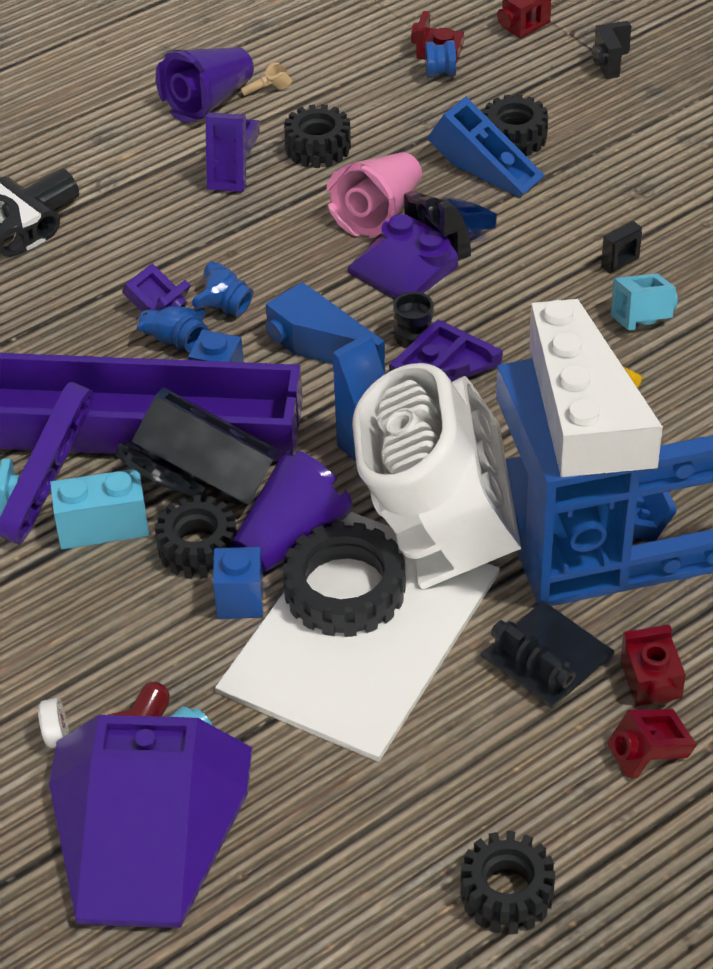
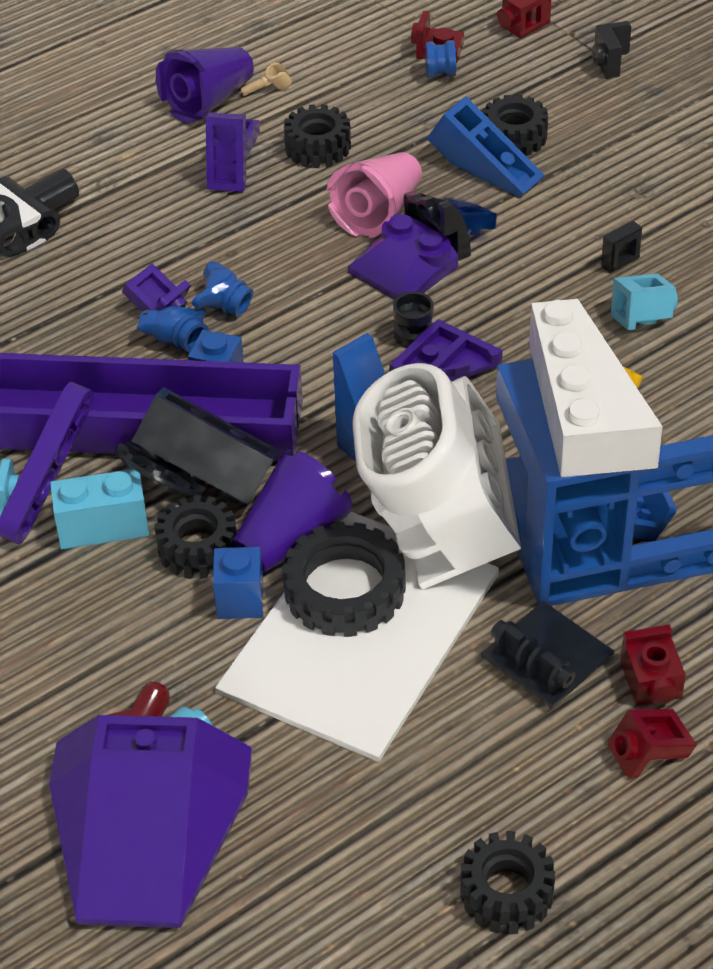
white tile [38,697,69,749] -> none
blue slope [265,282,385,372] -> none

